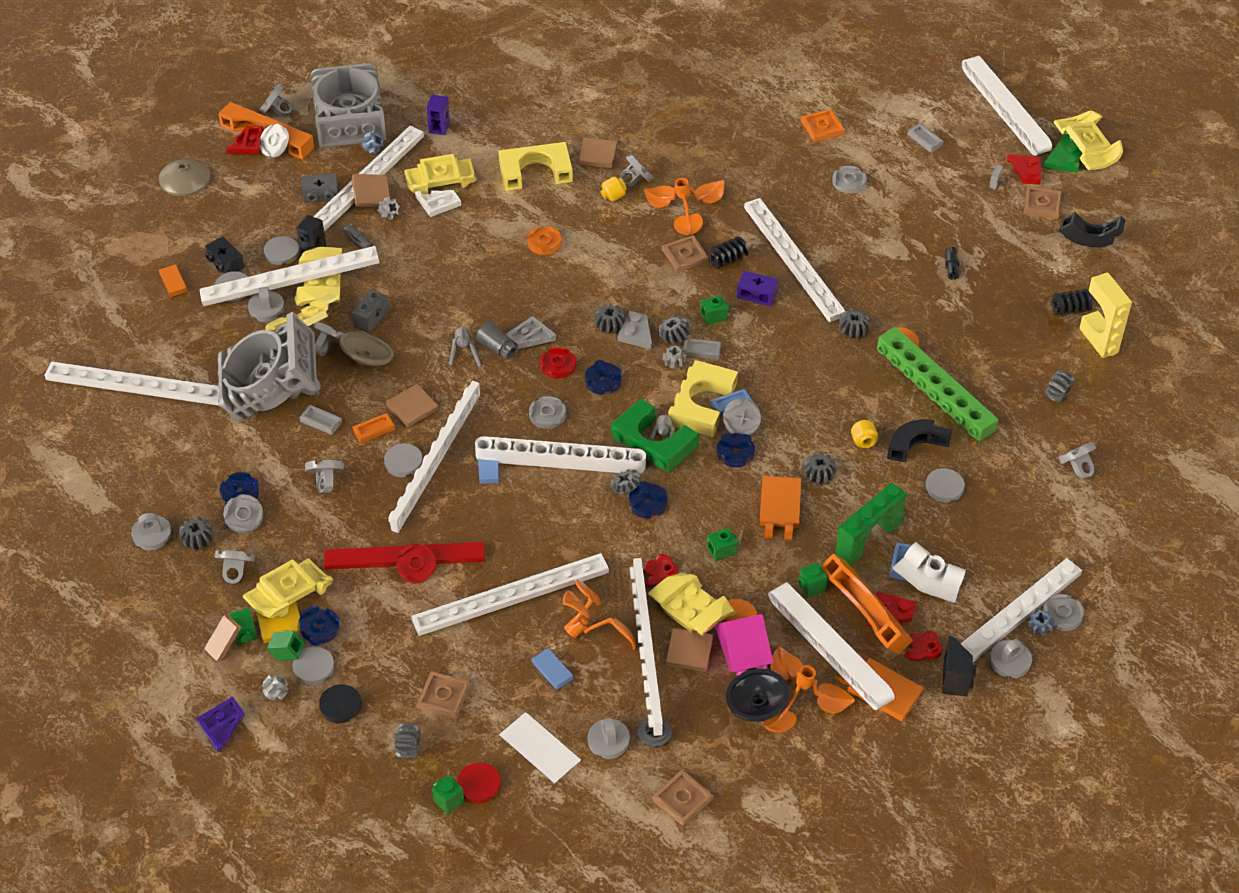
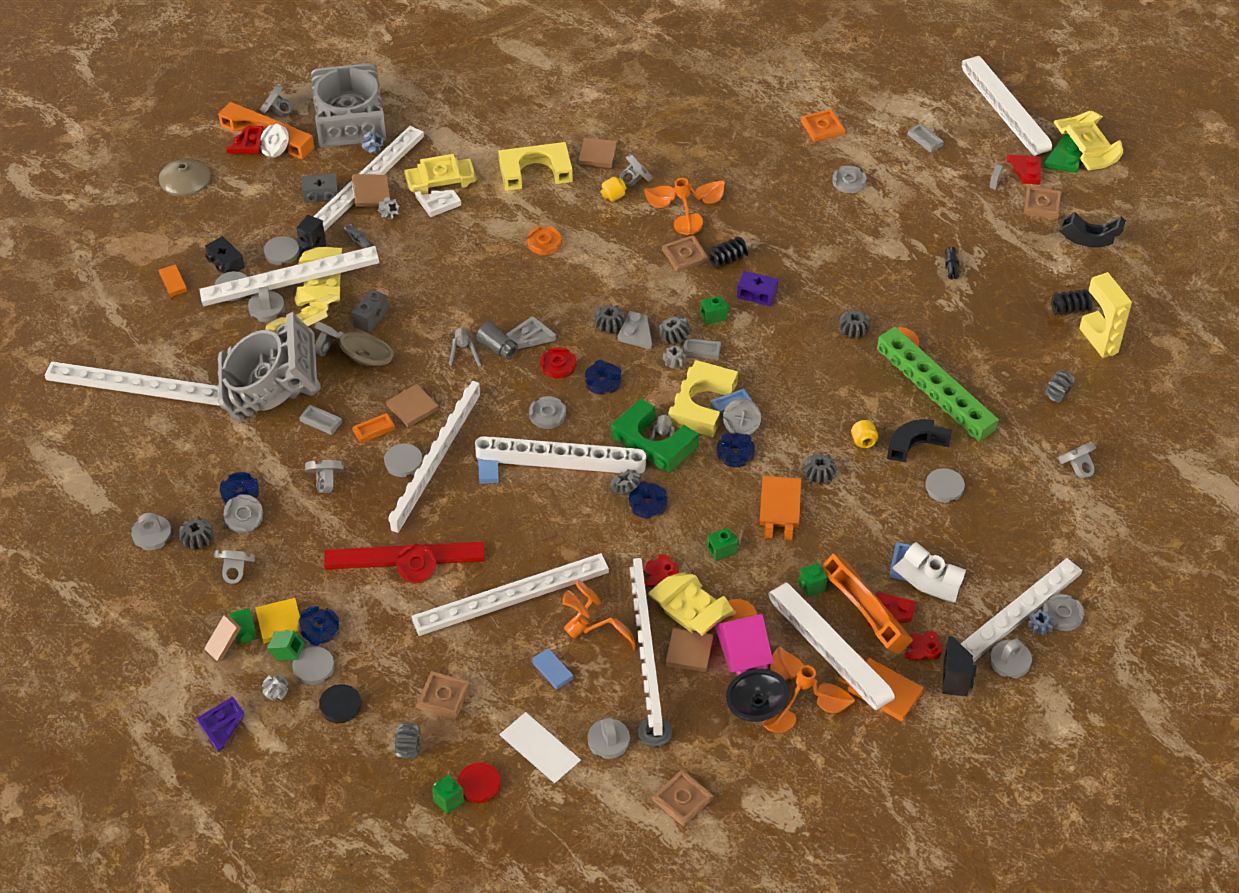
light yellow piece [243,558,333,618] -> none
dark purple brick [427,95,450,135] -> none
white plate [744,198,845,322] -> none
green arch [835,482,907,566] -> none

